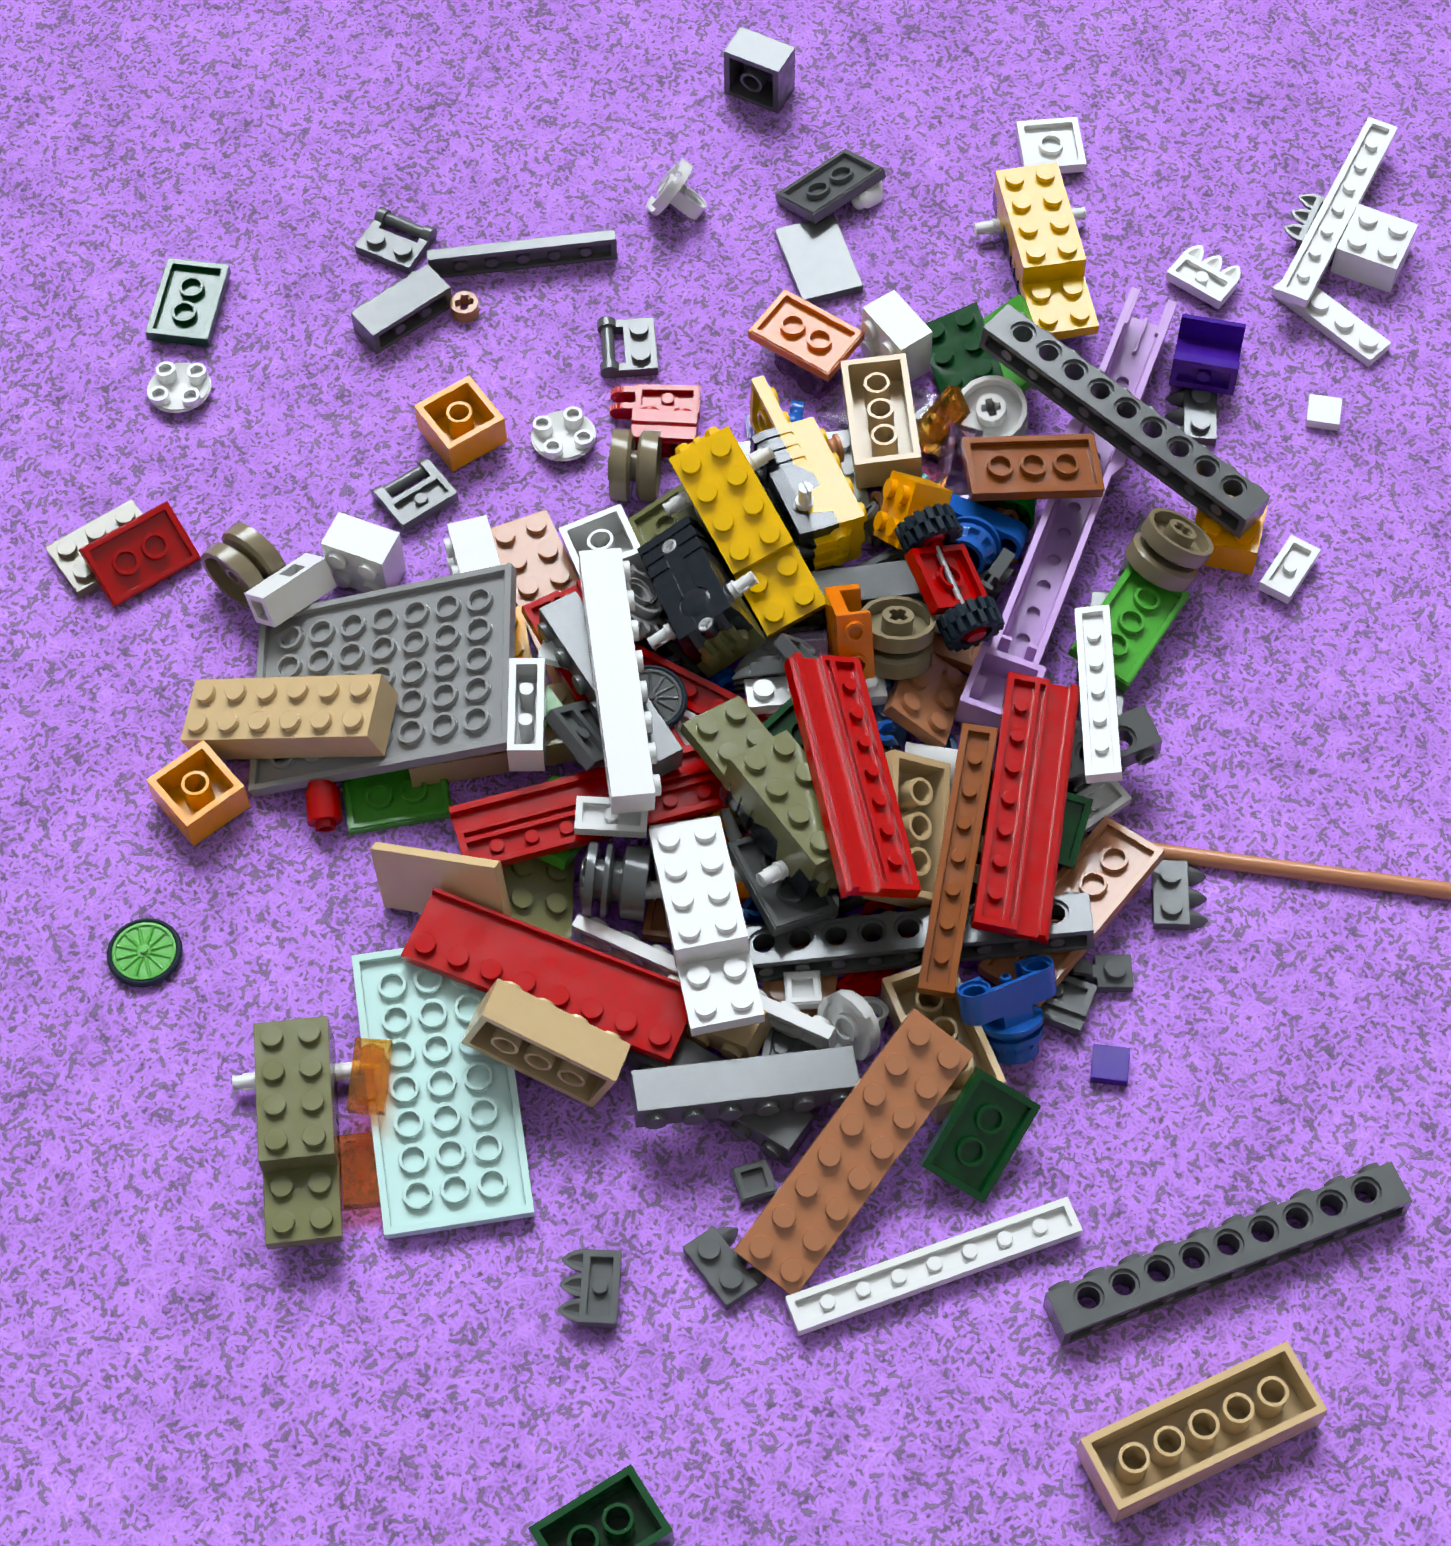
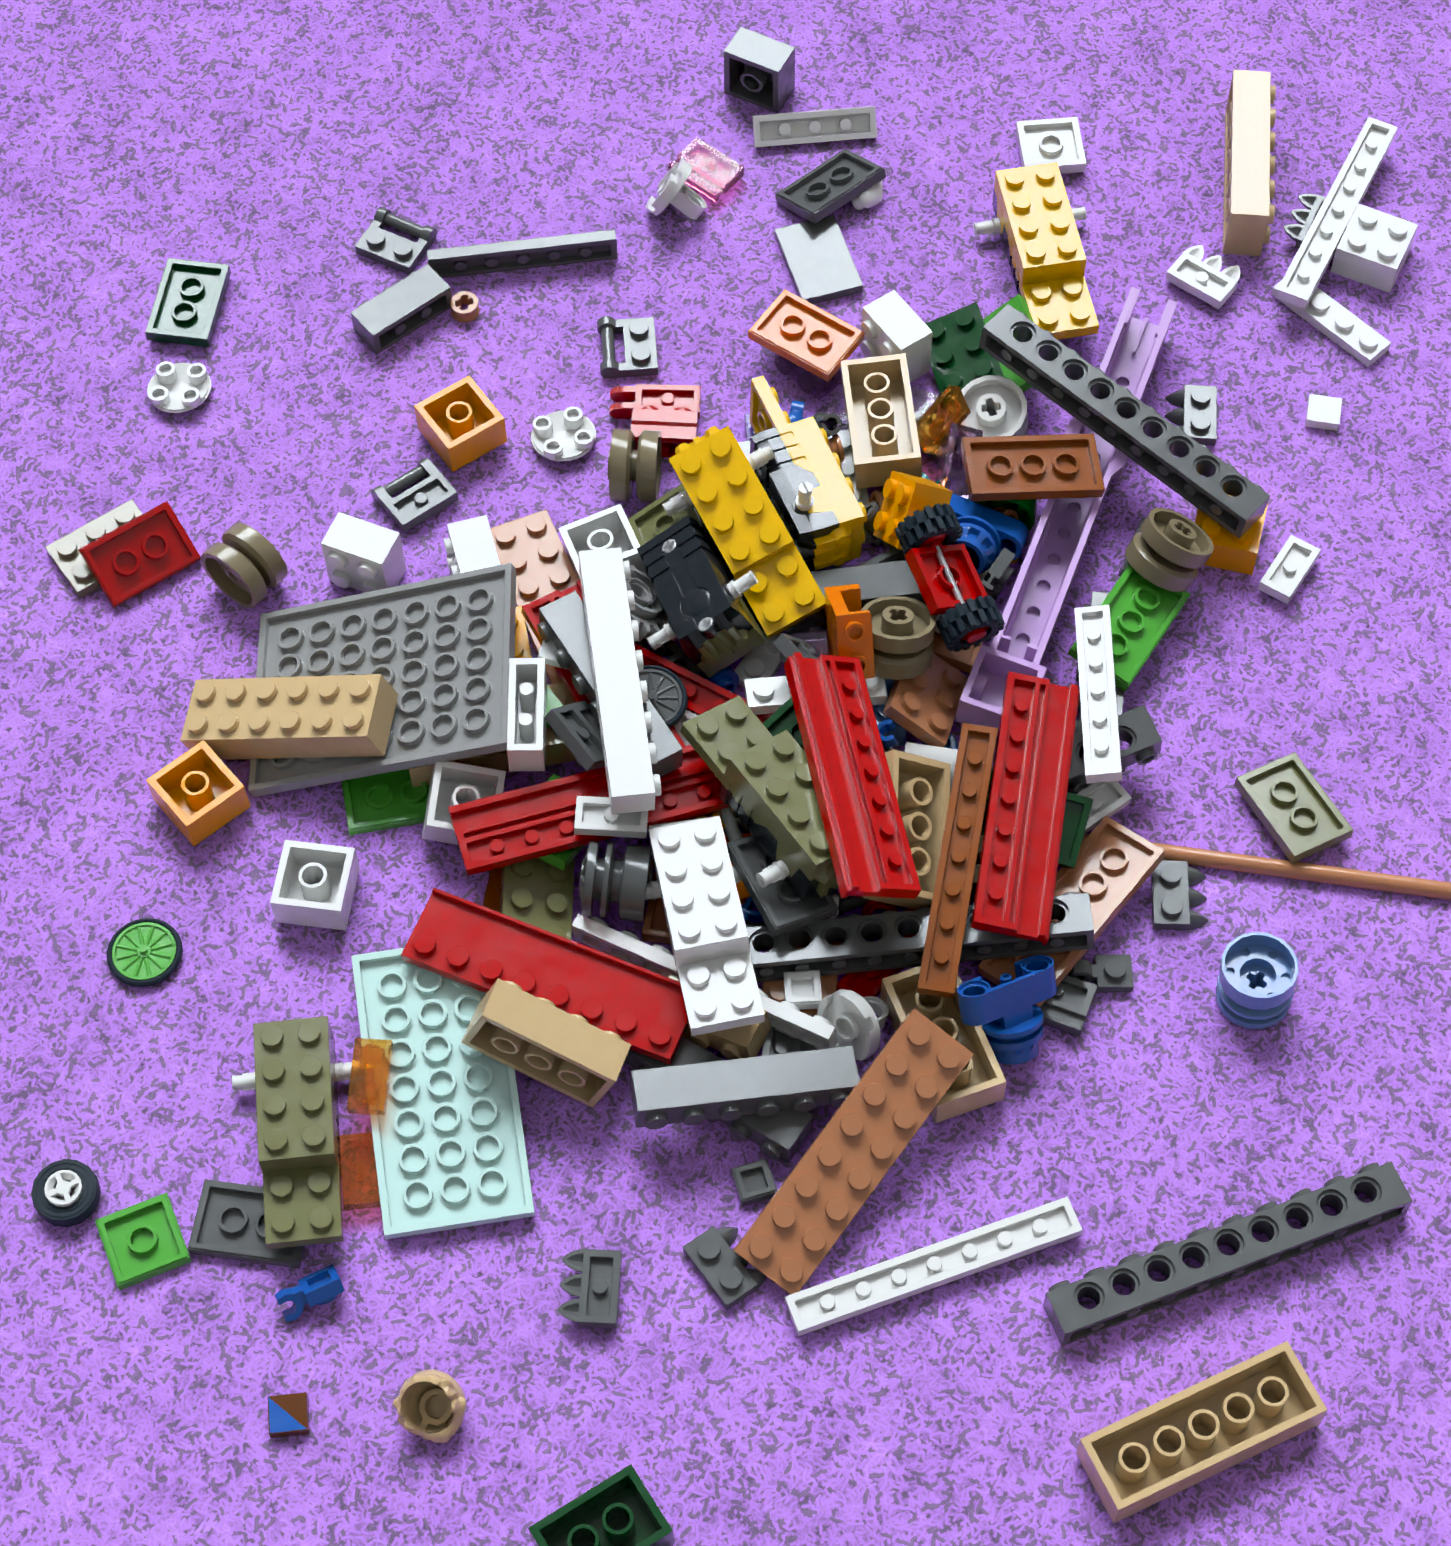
white brick [244,553,337,627] -> none
red brick [305,779,343,832] -> none
tile [370,842,513,918] -> none
dark grey plate [732,656,786,693] -> none
dark green plate [918,1067,1041,1203] -> none
dark purple tile [1090,1044,1130,1087] -> none
dark purple panel [1169,313,1246,396] -> none
none -> black wheel [31,1159,101,1227]
none -> bright green tile [95,1192,192,1290]
none -> dark grey tile [187,1179,305,1269]
none -> reddish brown tile [268,1392,310,1438]
none -> white brick [270,840,360,931]
none -> blue plate [275,1264,345,1322]
none -> tan hair [392,1369,466,1444]
none -> white brick [421,761,506,845]
none -> clear pink plate [668,137,744,202]
none -> white plate [752,106,877,147]
none -> dark grey pin [808,412,842,437]
none -> medium blue wheel [1216,932,1299,1029]
none -> brick [1223,70,1276,256]
none -> plate [1234,752,1354,864]

